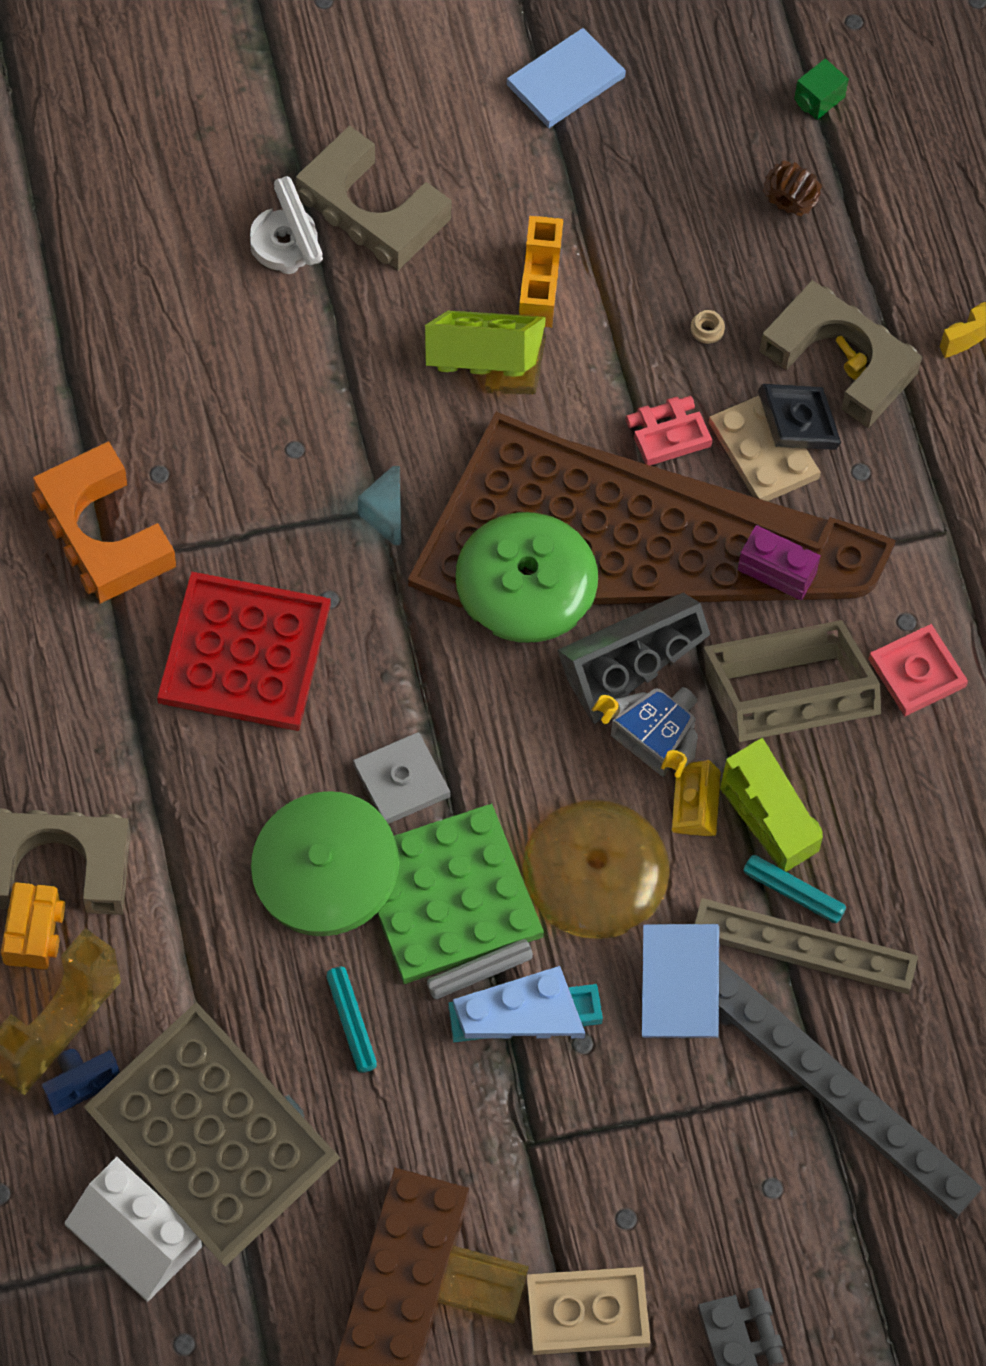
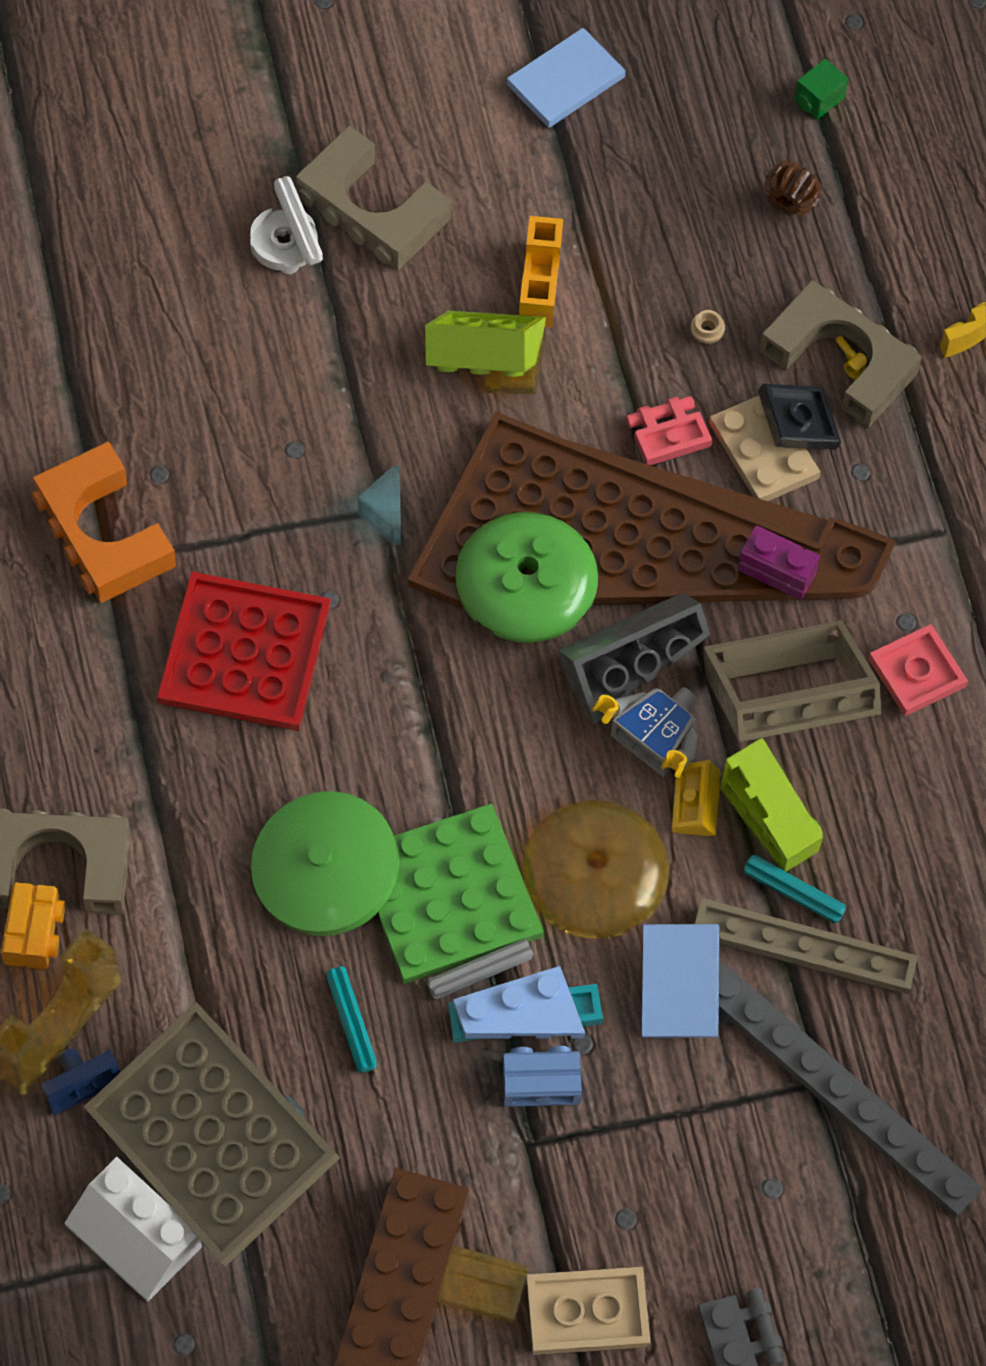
light grey plate [353,732,450,824] -> none
none -> medium blue brick [503,1046,582,1107]

